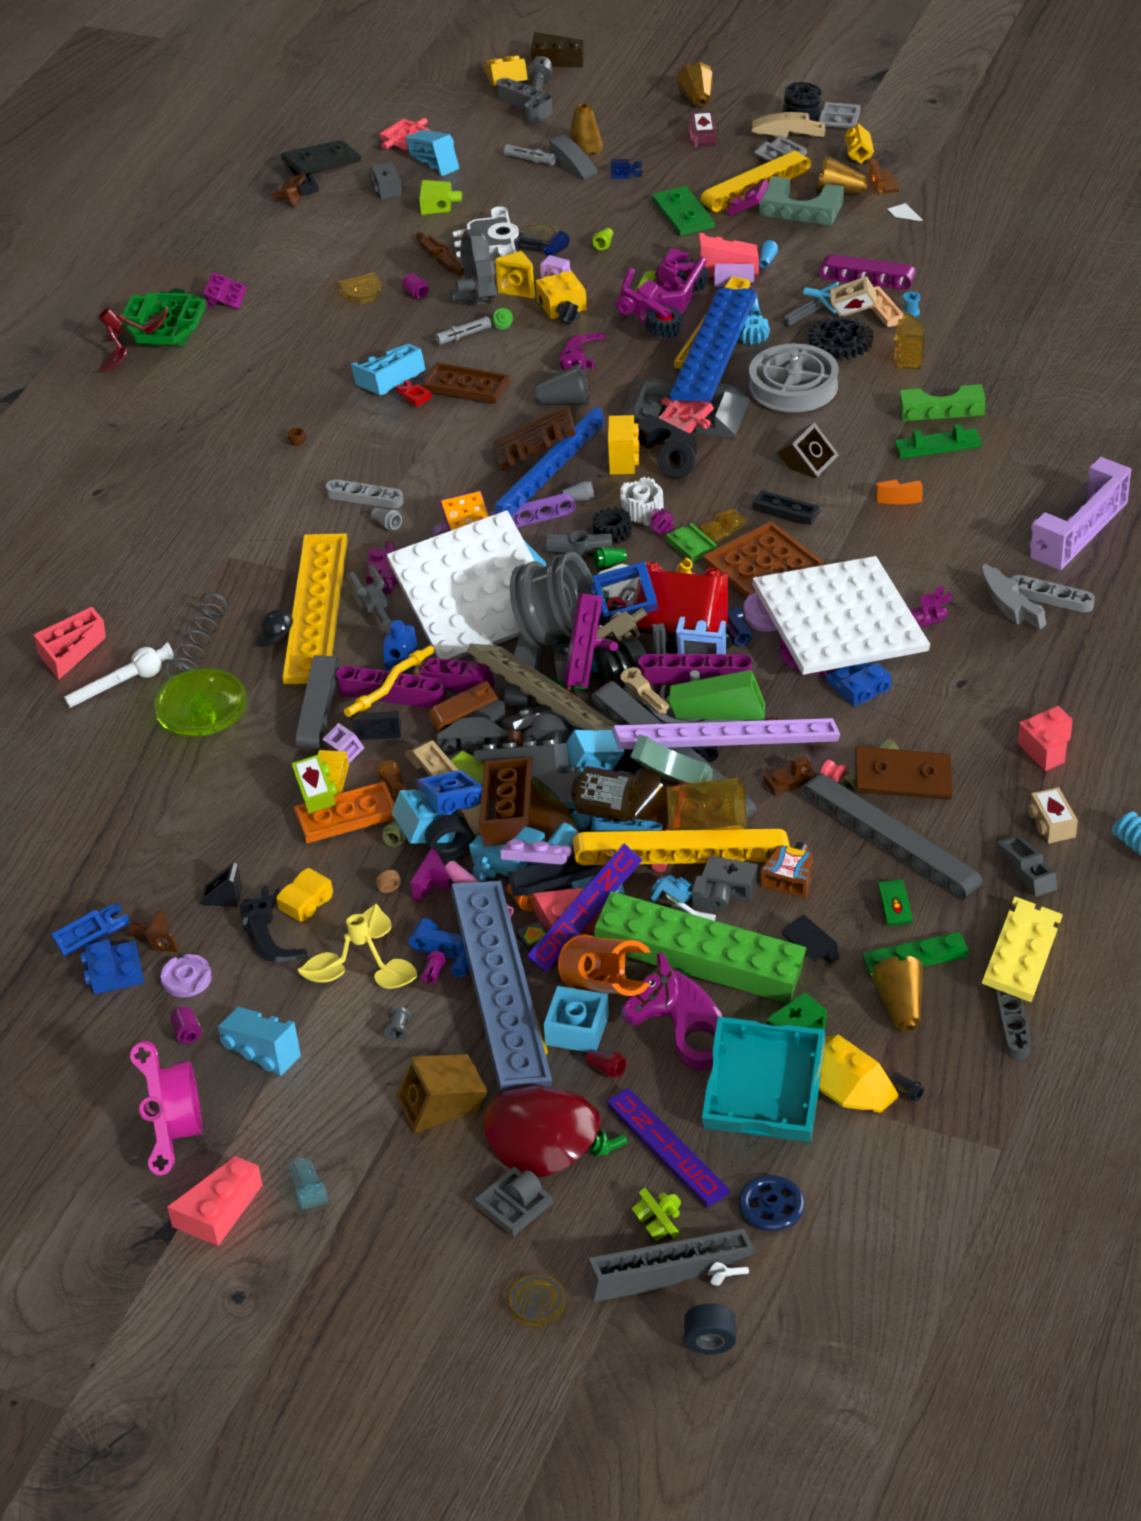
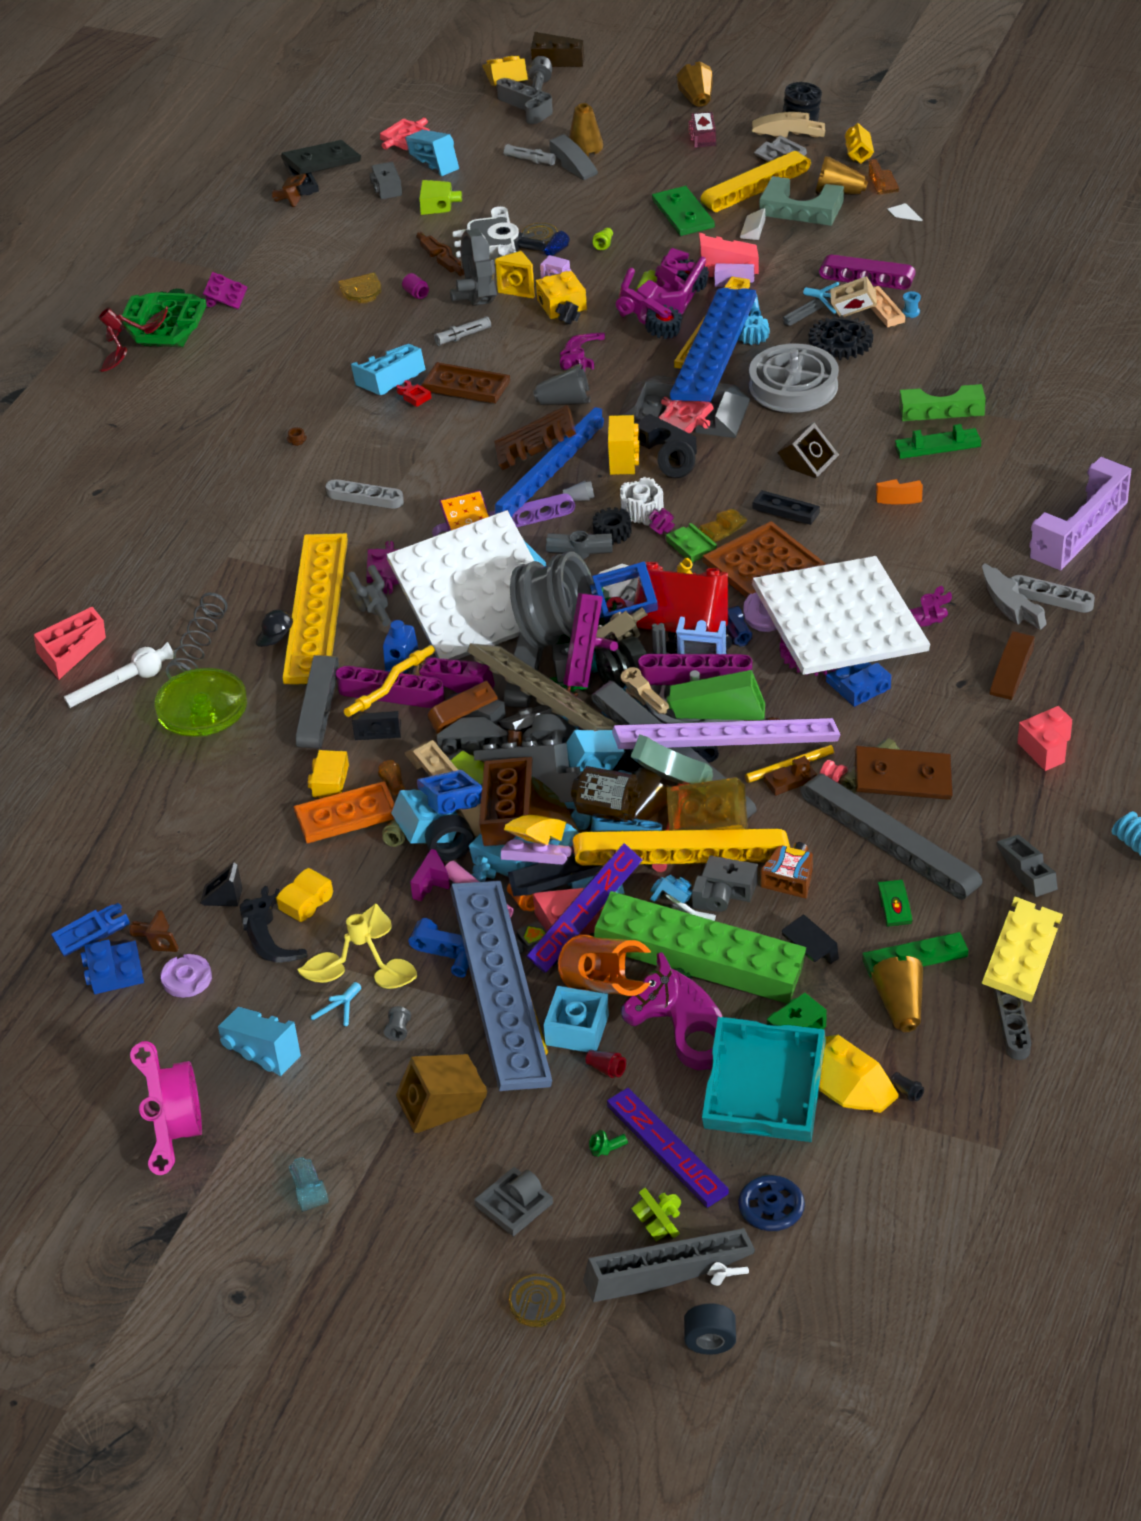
coral wedge [167,1156,263,1246] -> none
magenta brick [170,1006,202,1044] -> none
brick [291,754,338,814] -> none
lavender brick [323,723,365,763] -> none
light grey cone [371,508,402,530] -> none
medium nougat tile [375,870,401,893] -> none
magenta pin [421,951,446,984] -> none
dark red piece [484,1086,601,1177] -> none
bright green wheel [492,308,513,330] -> none
green cone [593,547,627,569] -> none
clear blue plate [611,159,643,179] -> none
magenta wing [726,179,769,216] -> none
dark azure cone [759,240,778,268] -> none
light grey slope [819,102,861,128] -> none
clear yellow slope [894,312,925,370] -> none
tan brick [1028,787,1078,844] -> none
none -> medium azure plant [311,982,361,1026]
none -> yellow slope [504,815,566,845]
none -> white slope [740,208,765,240]
none -> yellow bar [745,745,834,783]
none -> reddish brown slope [990,631,1035,700]

